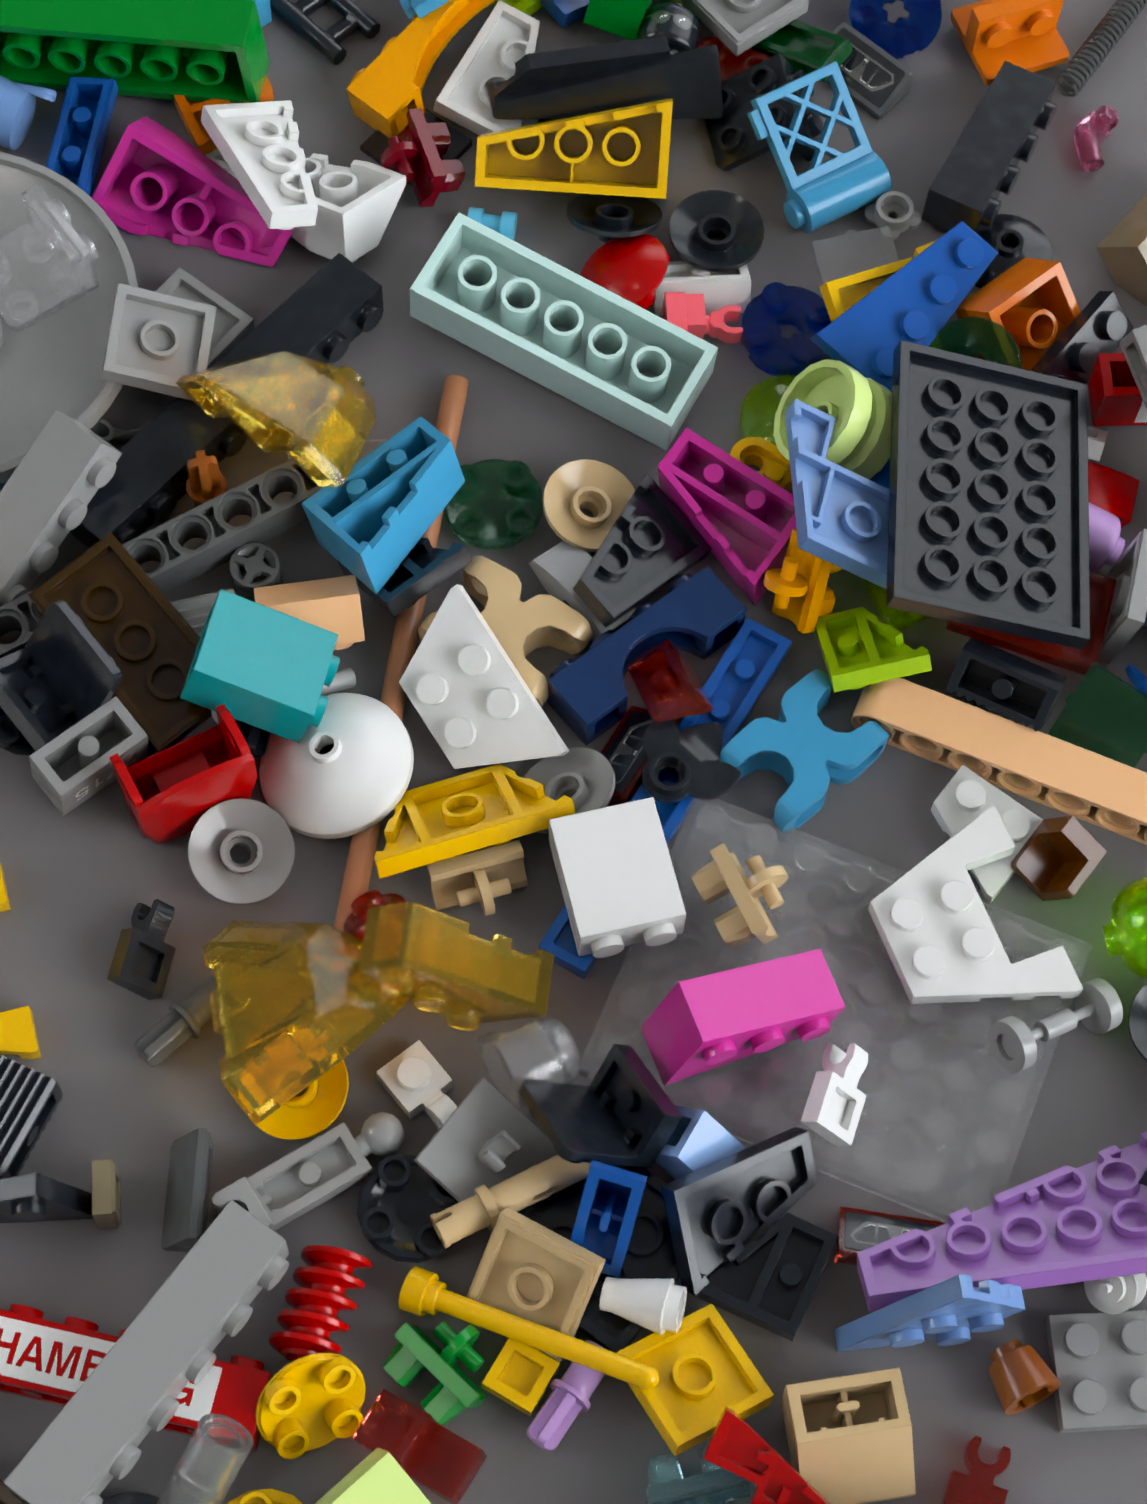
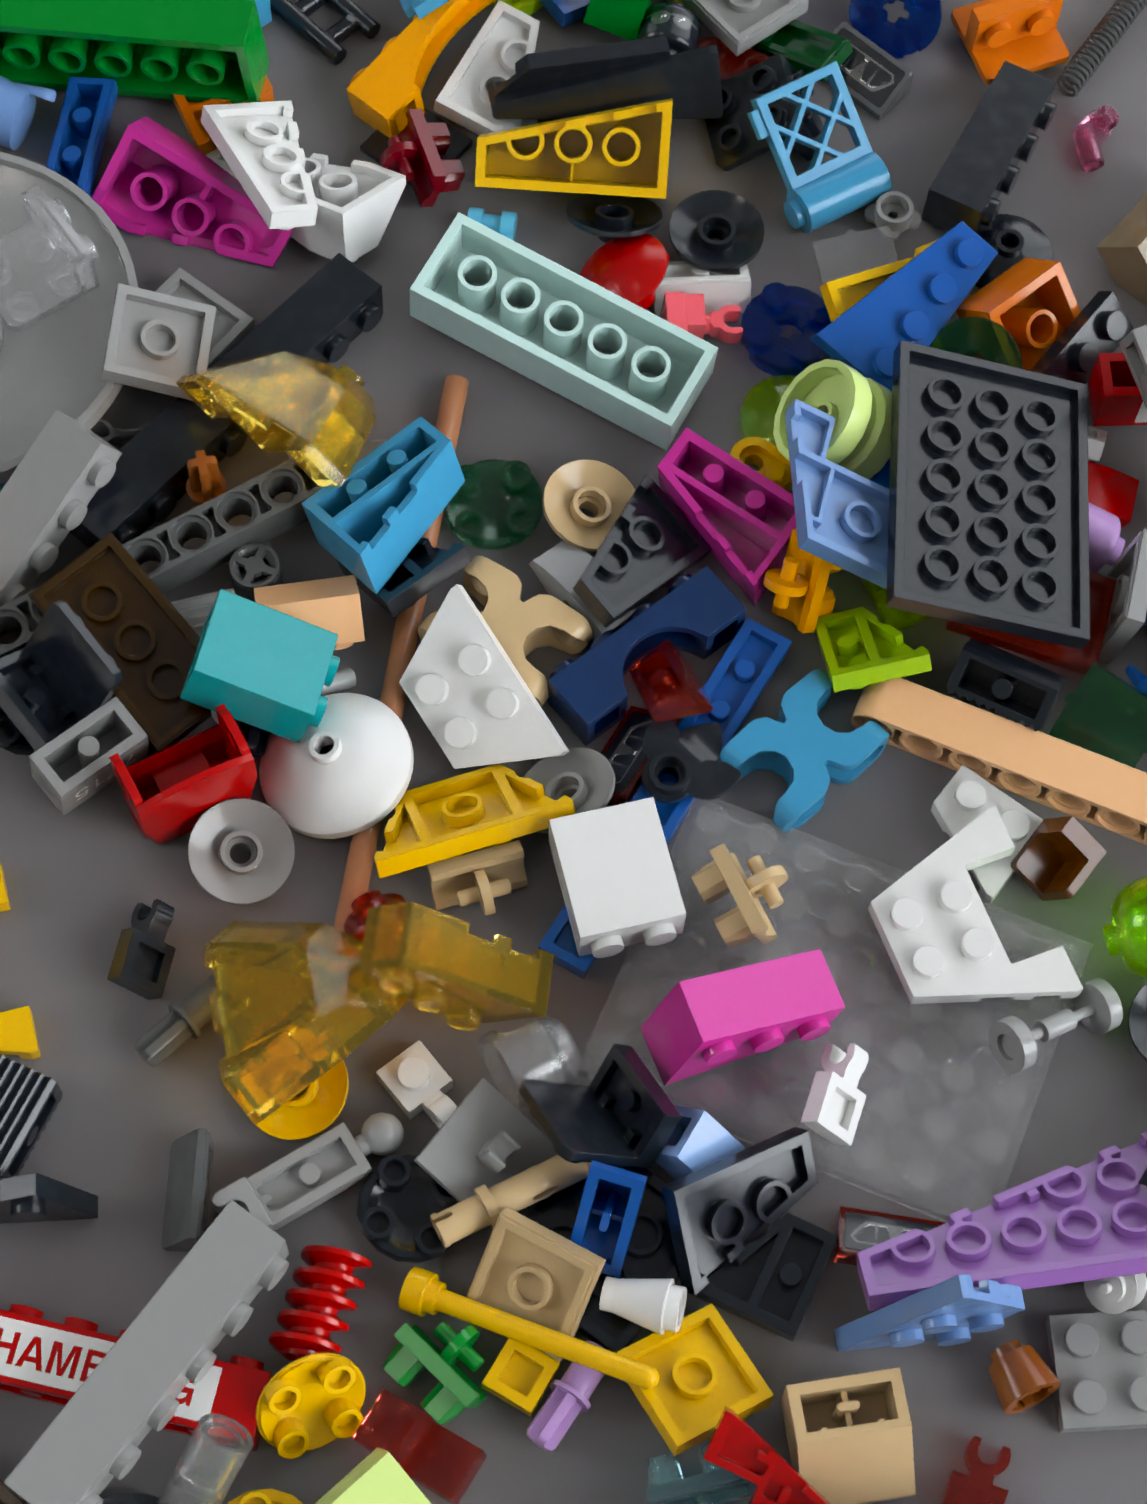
dark tan tile [92,1159,121,1230] -> none

